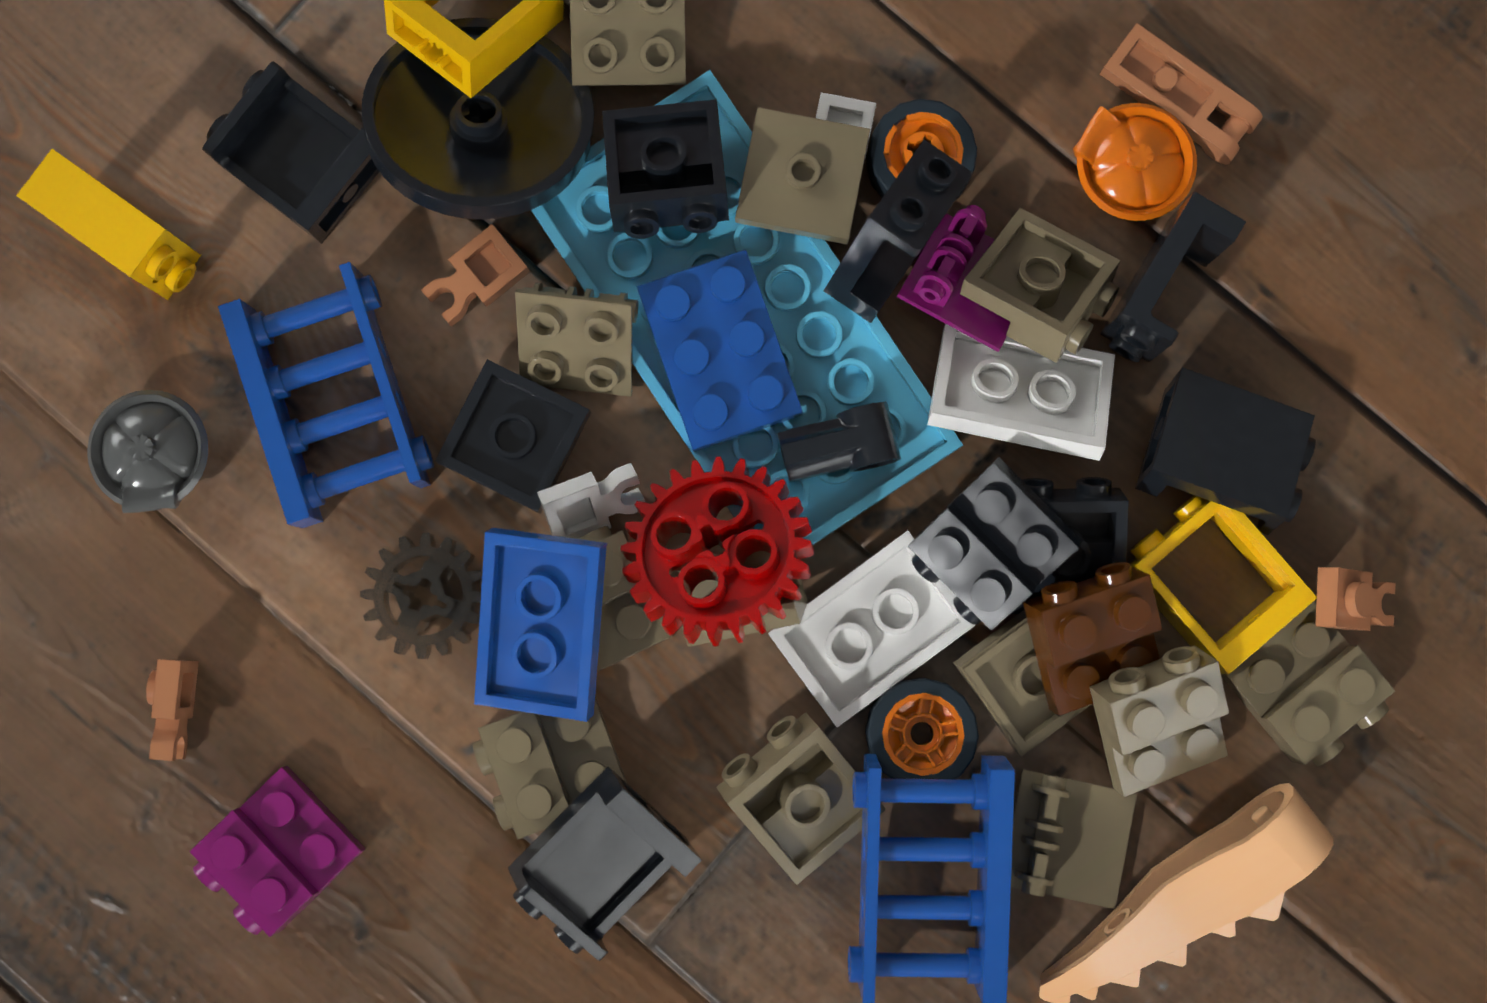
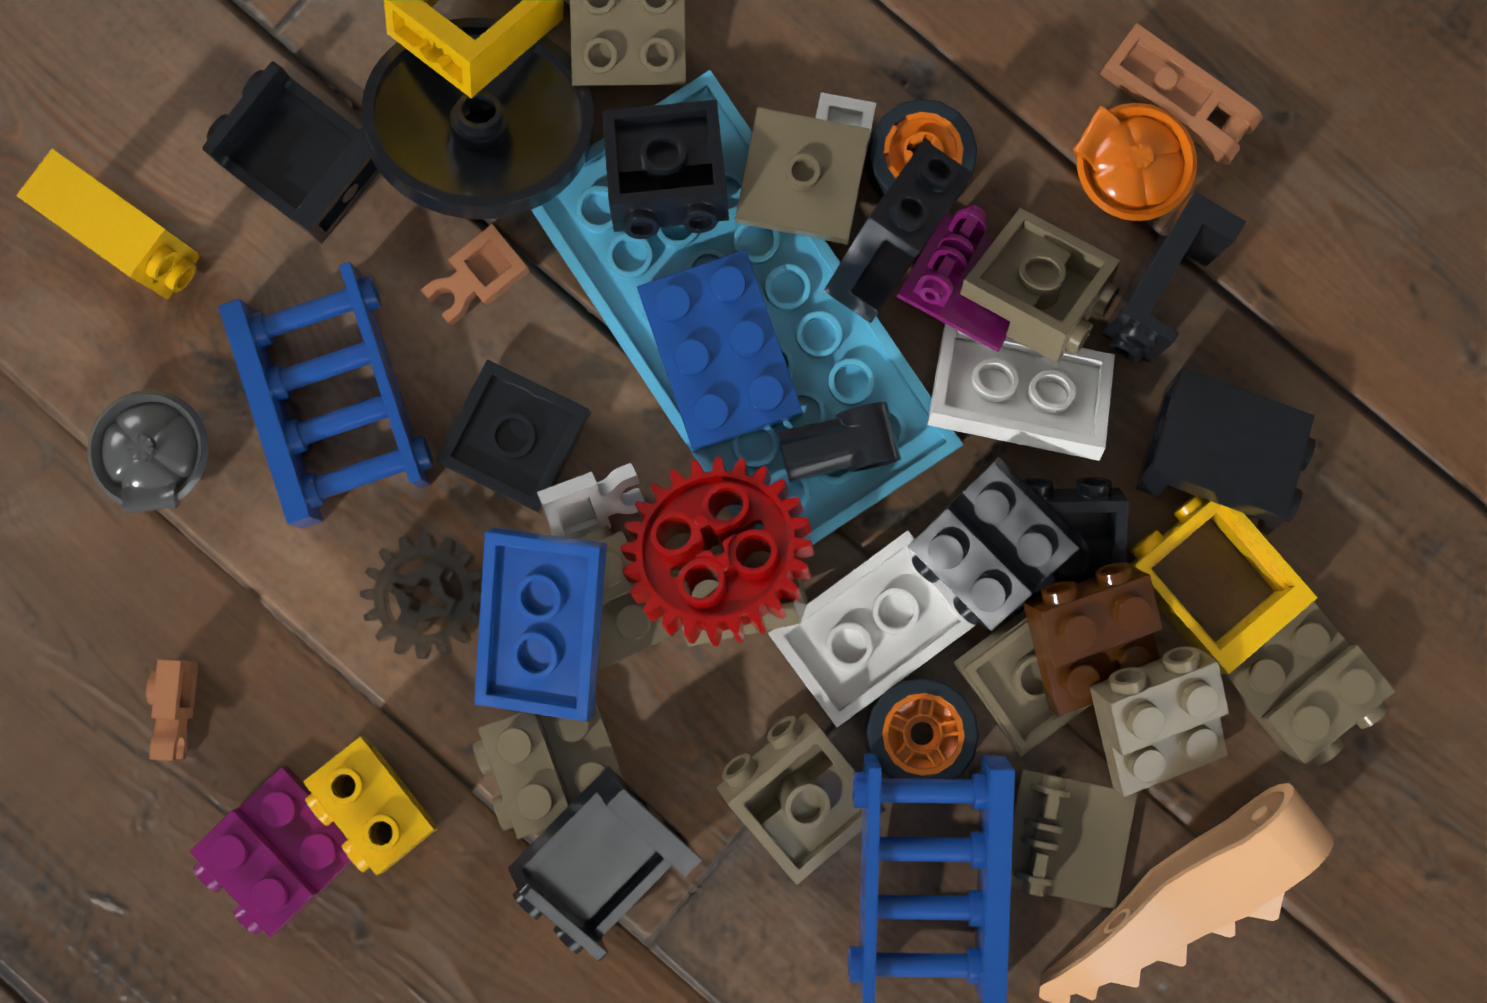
dark tan hinge [515,283,639,397] -> none
nougat plate [1315,567,1396,631] -> none
none -> yellow brick [303,736,439,876]

